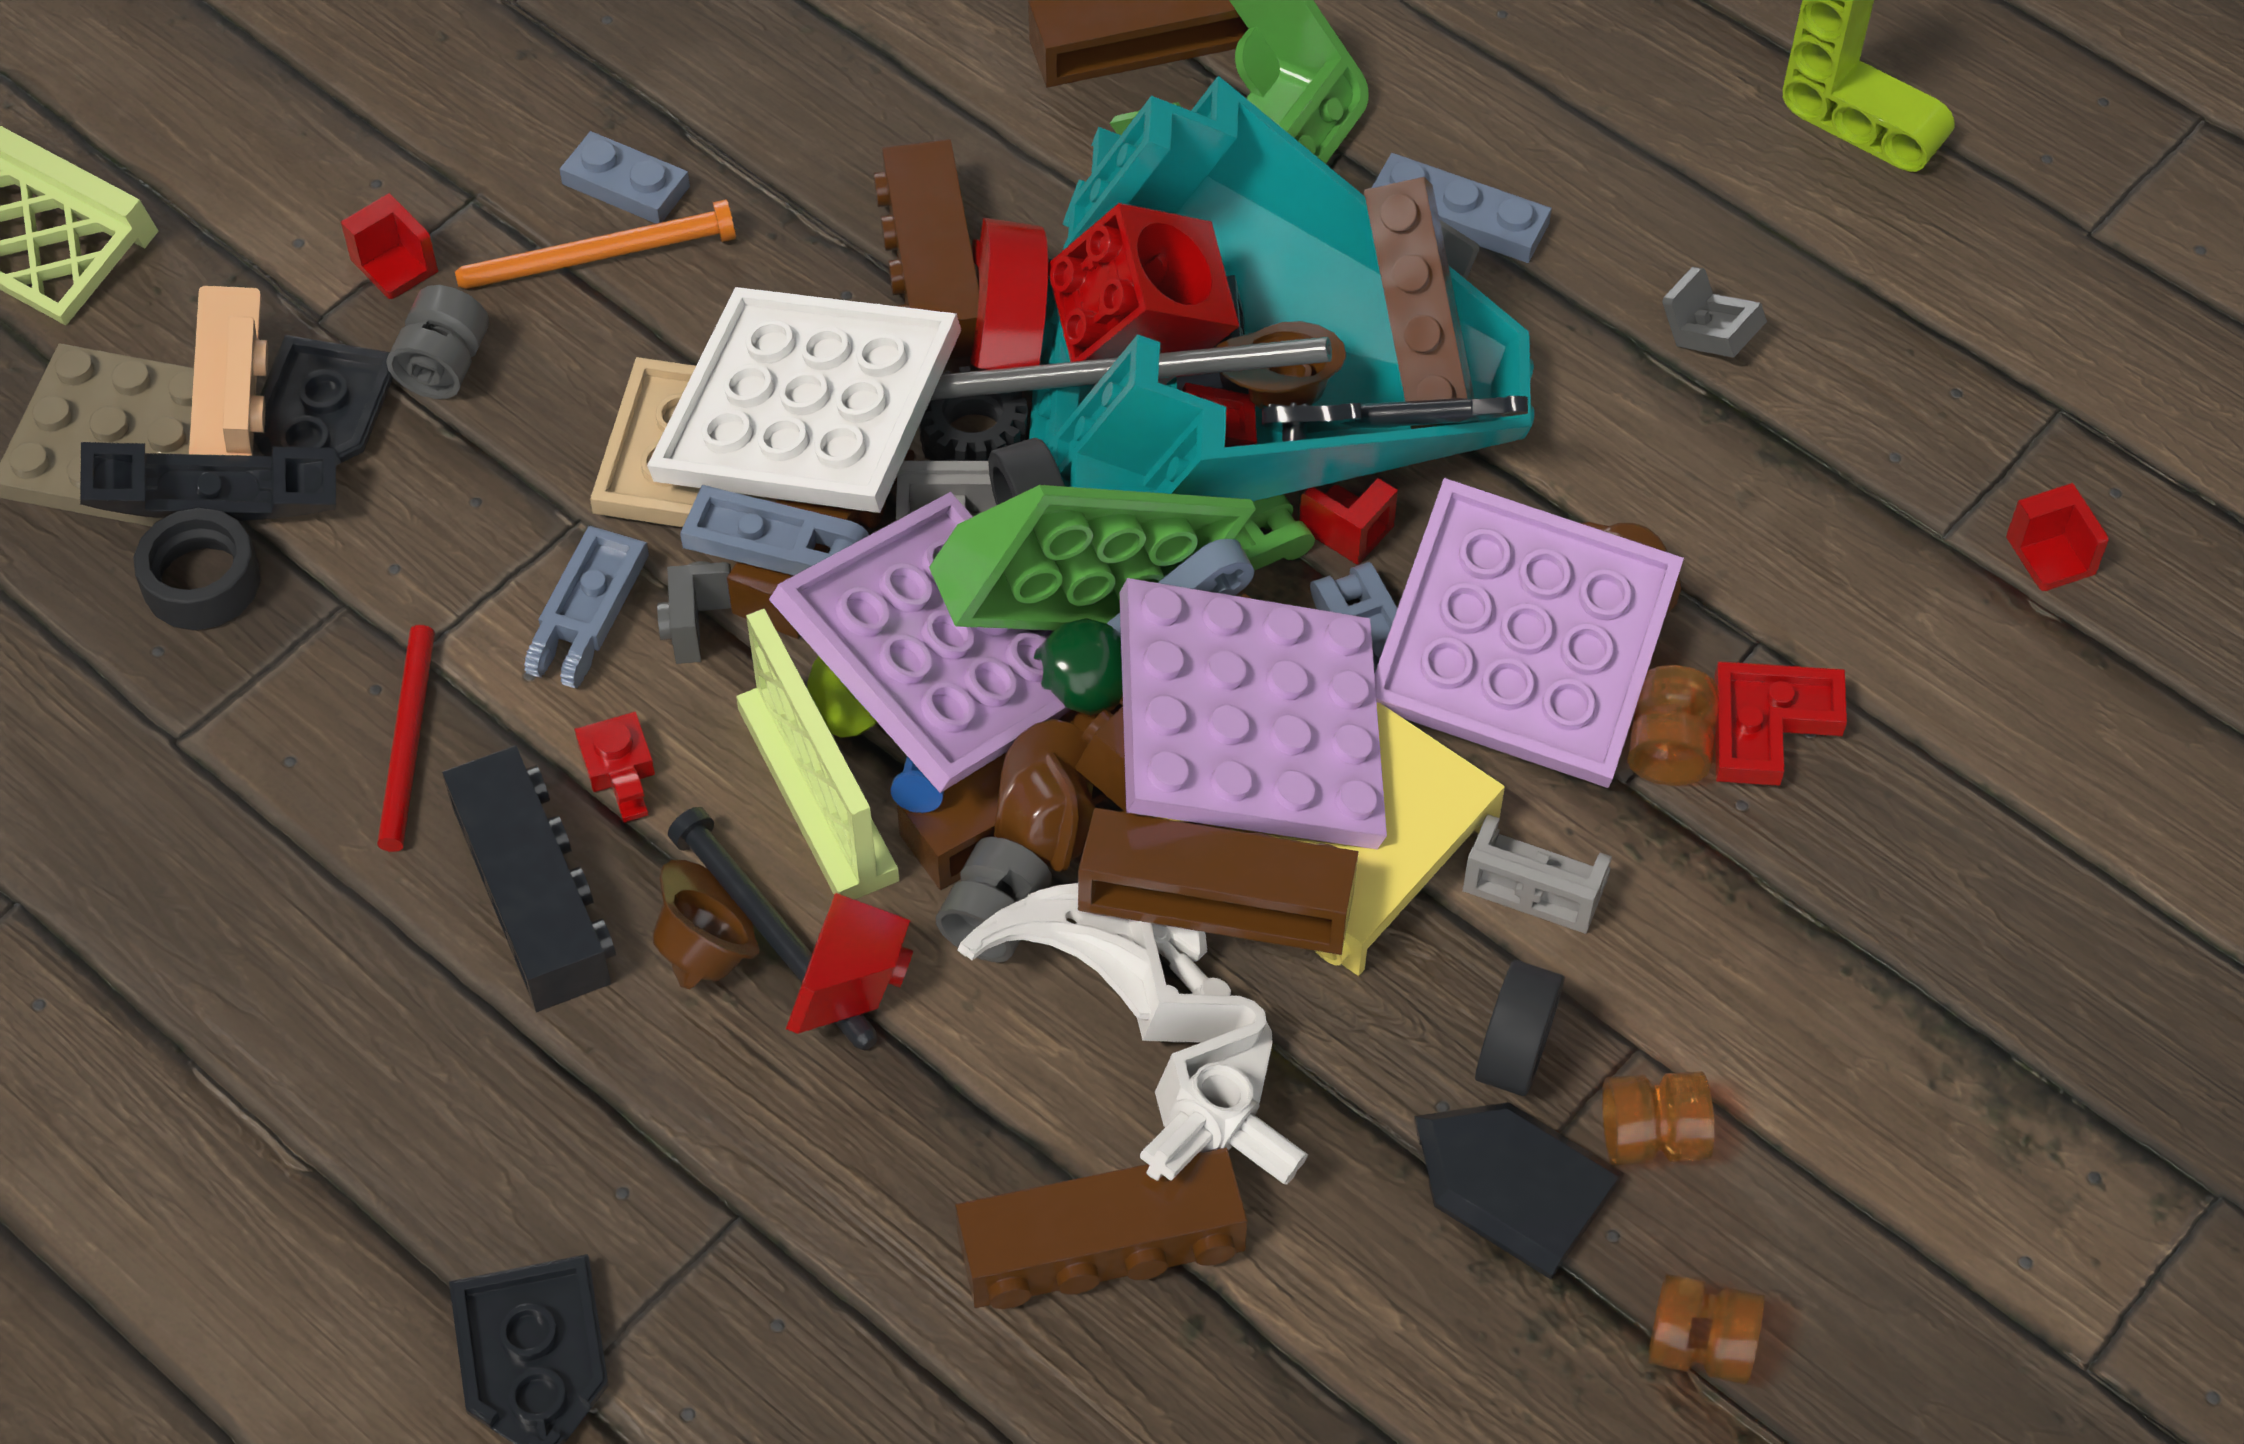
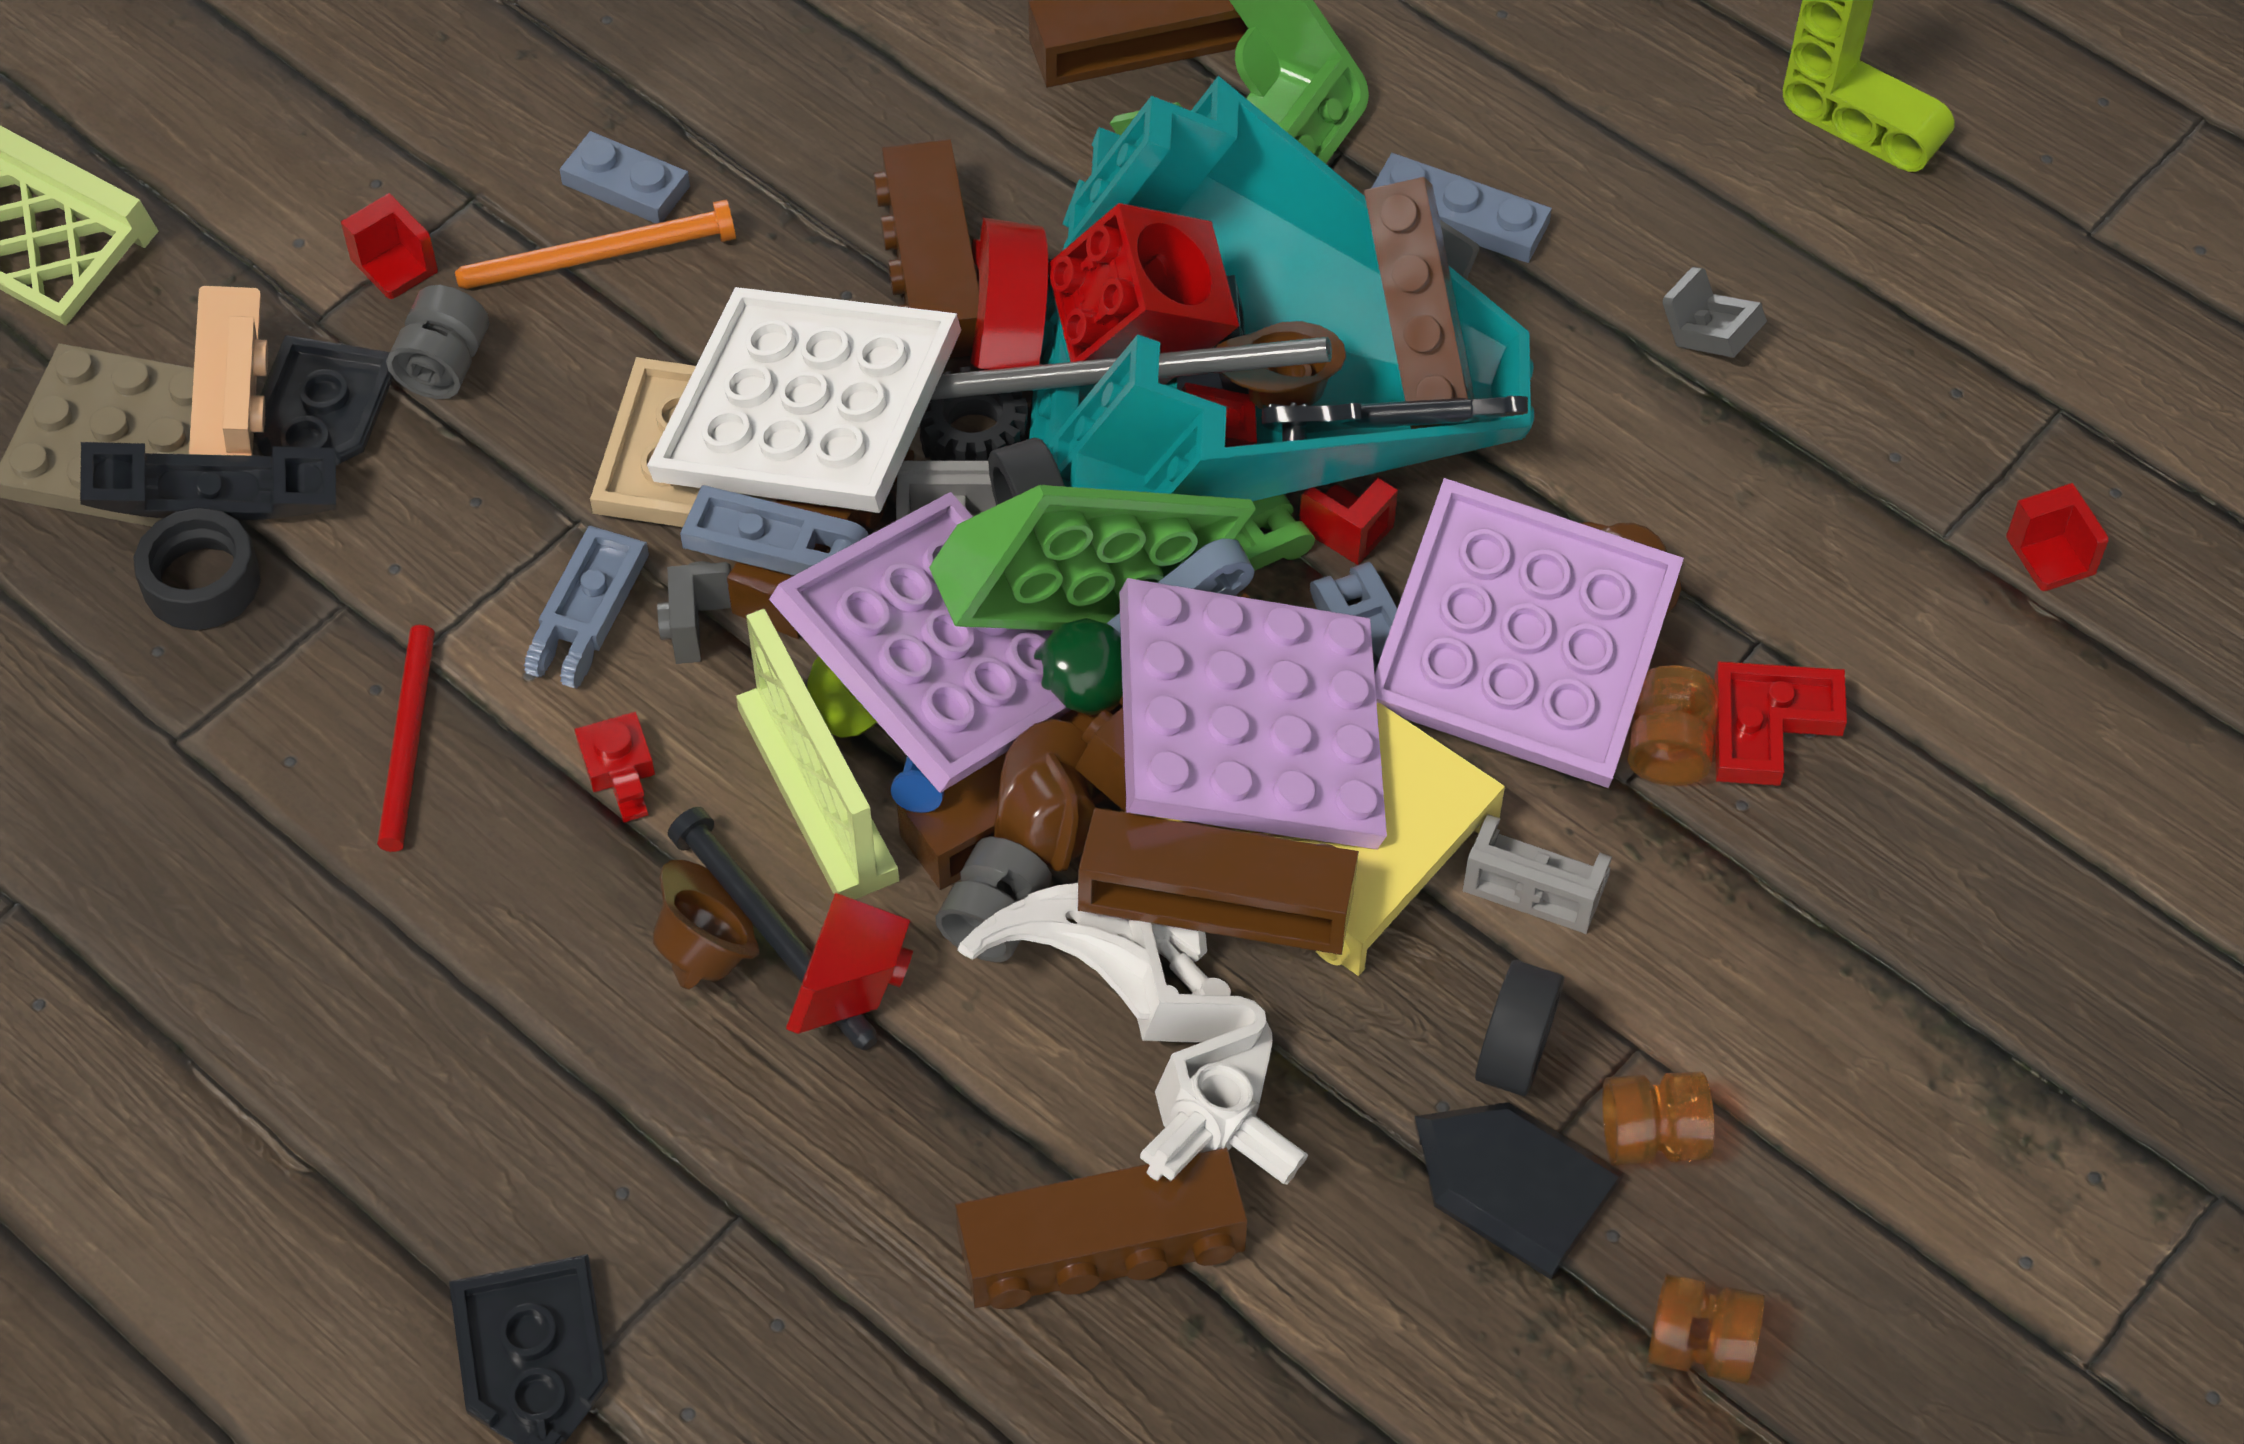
black brick [442,745,616,1013] -> none

